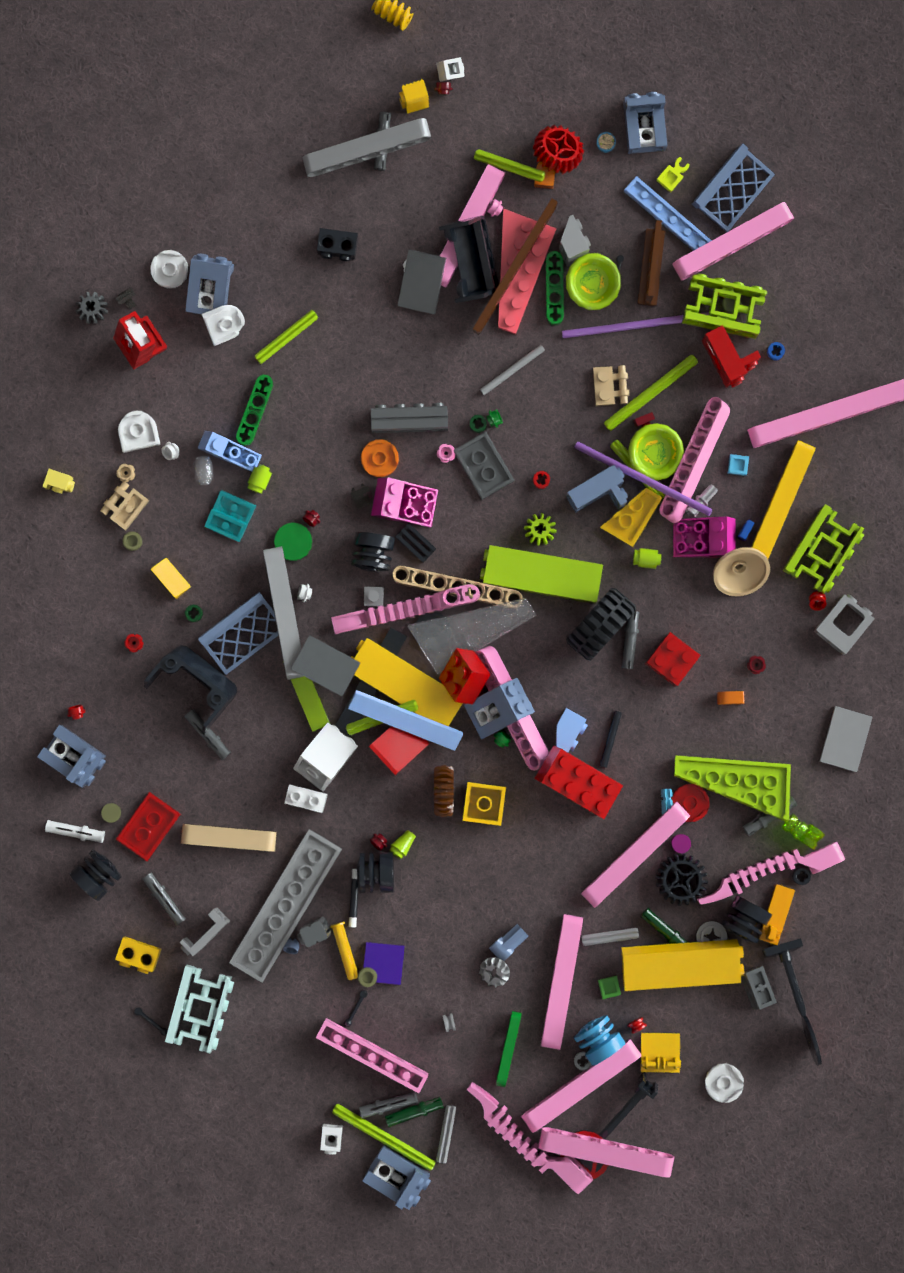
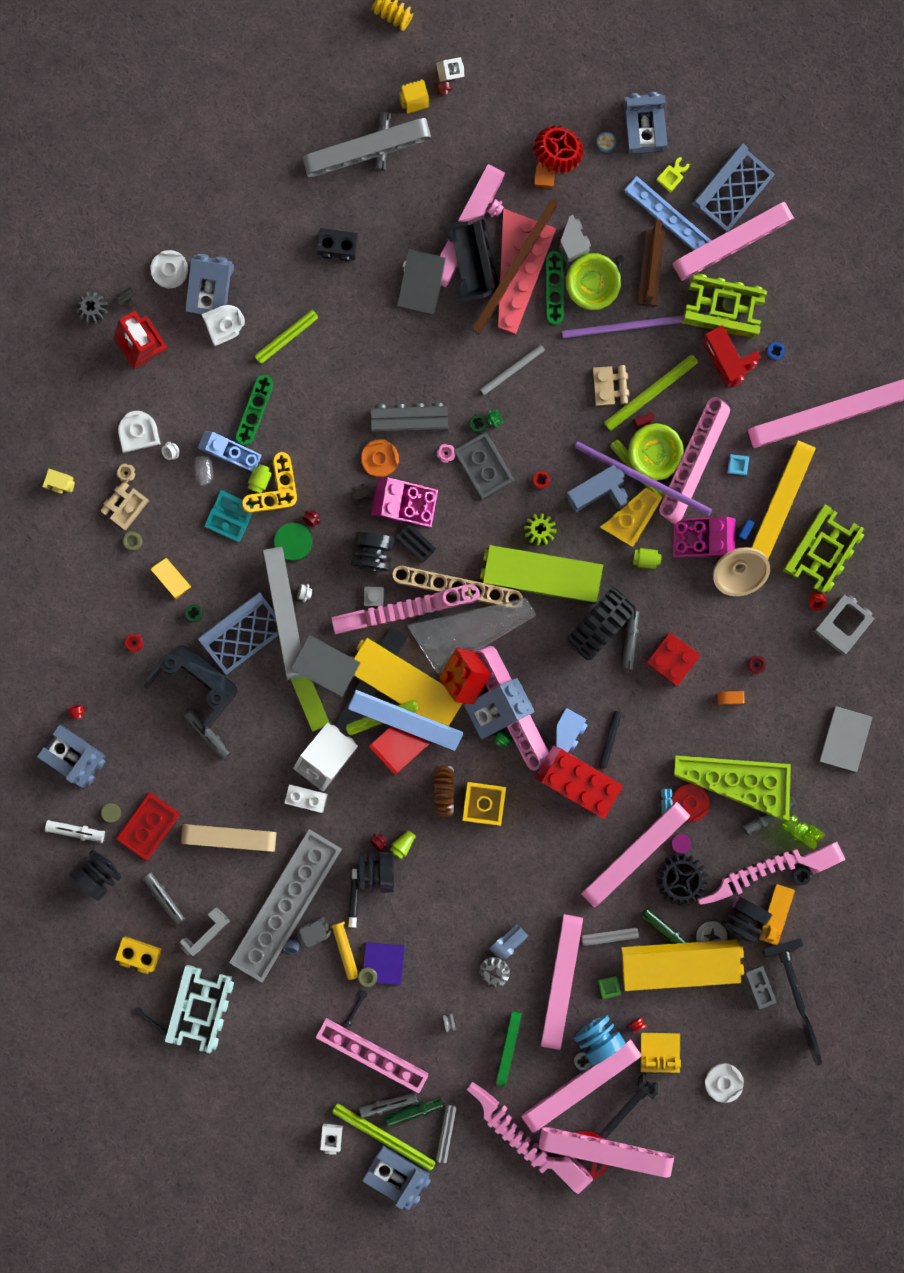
lime axle [474,149,545,182] -> none
light grey axle [685,485,718,518] -> none
none -> yellow beam [241,452,297,513]

